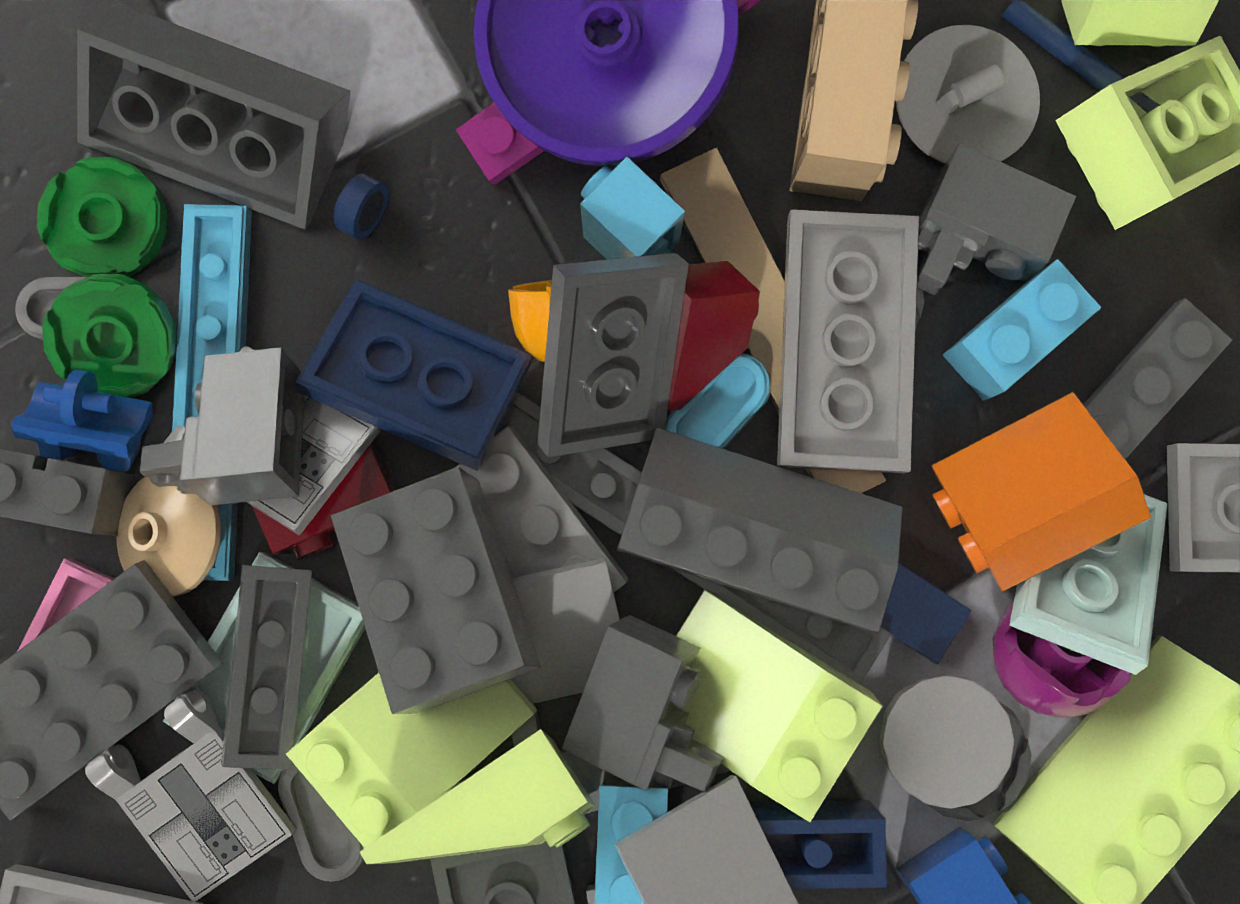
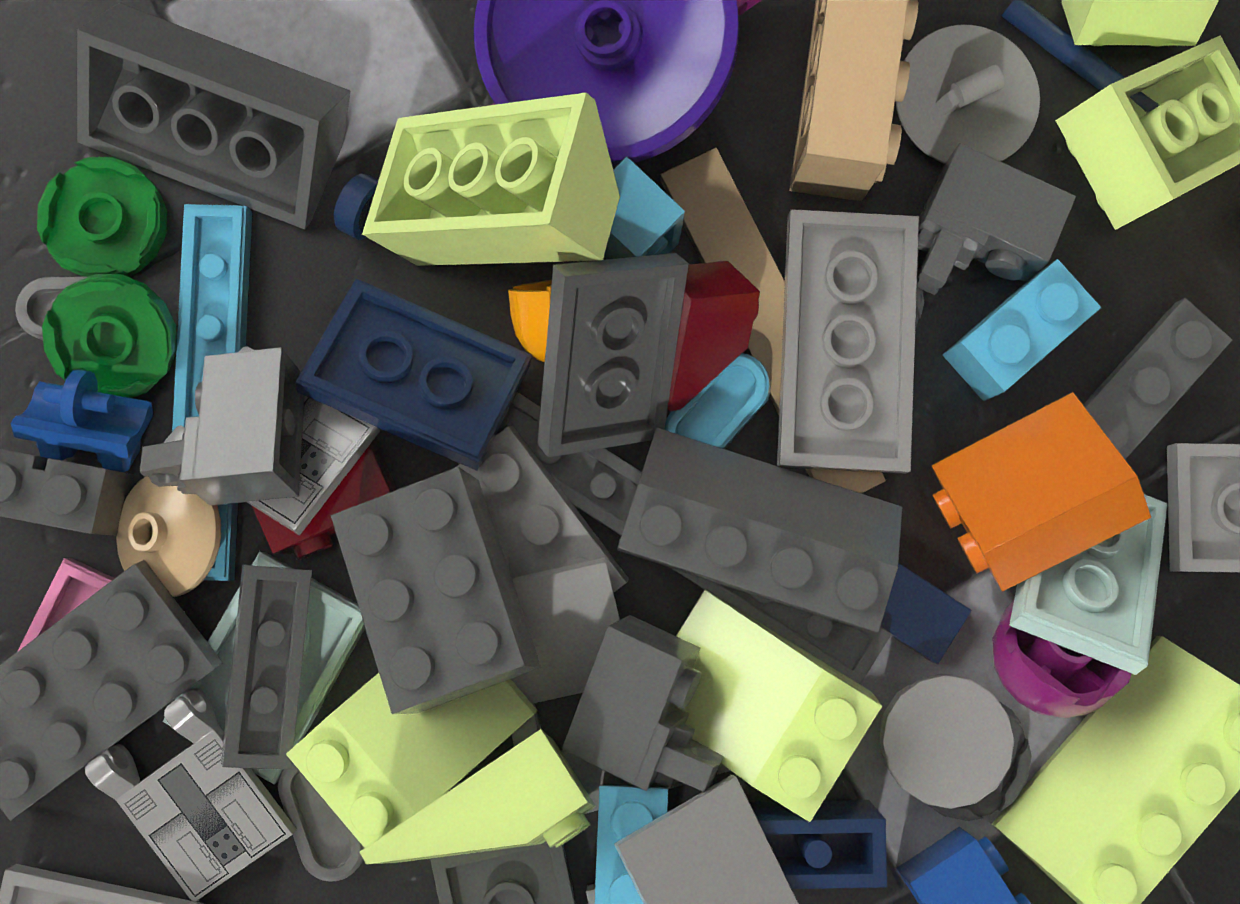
none -> yellowish green slope [362,93,620,266]

